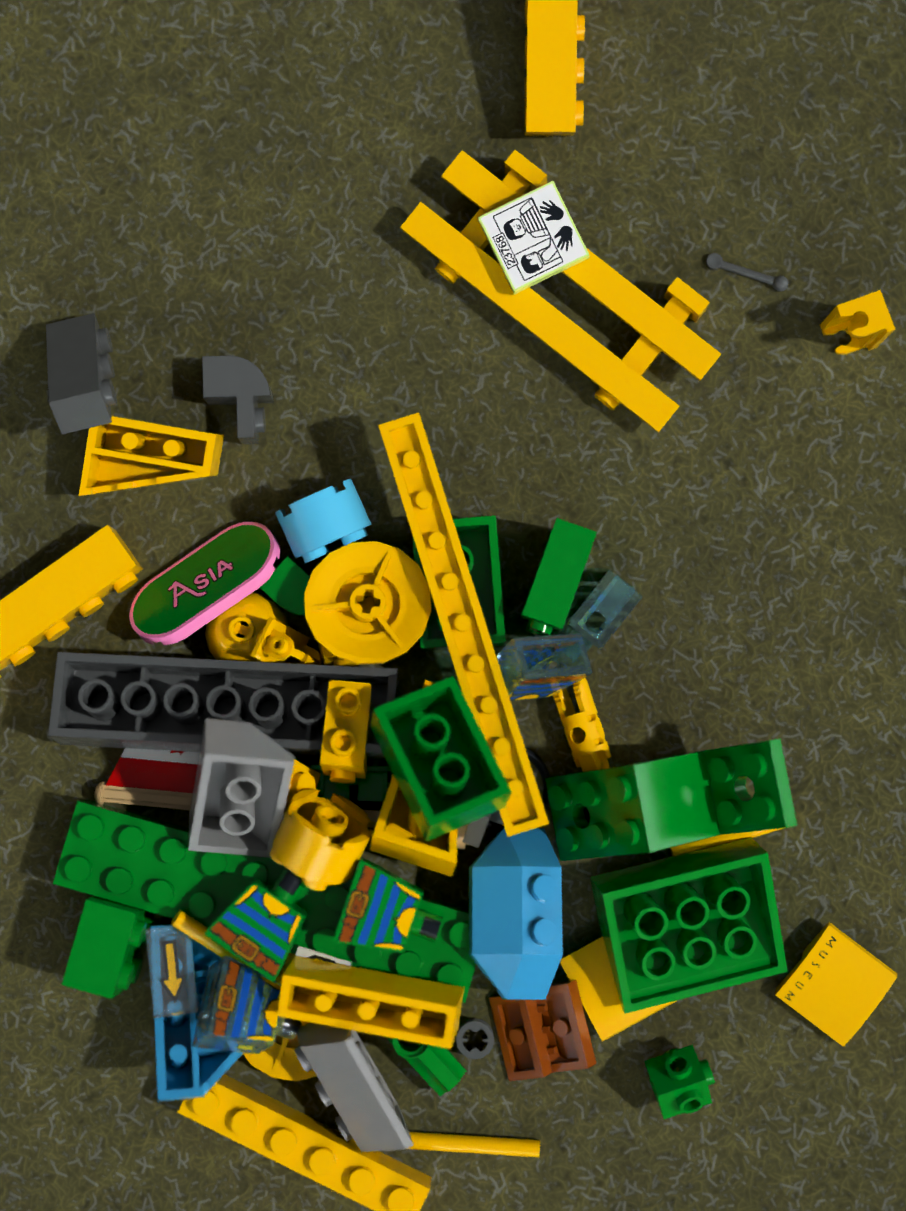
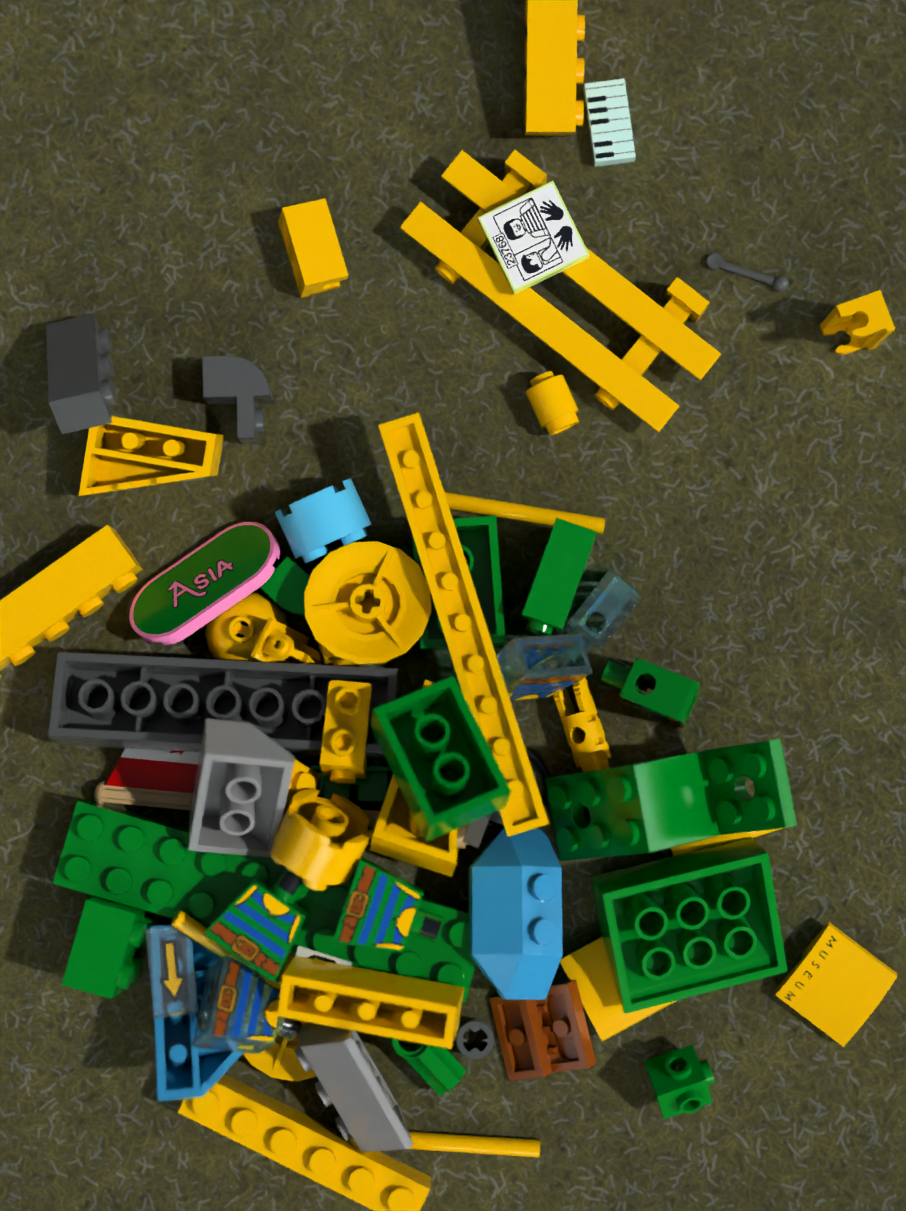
none -> yellow hinge [278,198,349,298]
none -> yellow bar [444,492,605,534]
none -> yellow brick [525,371,579,436]
none -> light aqua tile [583,78,636,167]
none -> green torso [601,657,700,728]

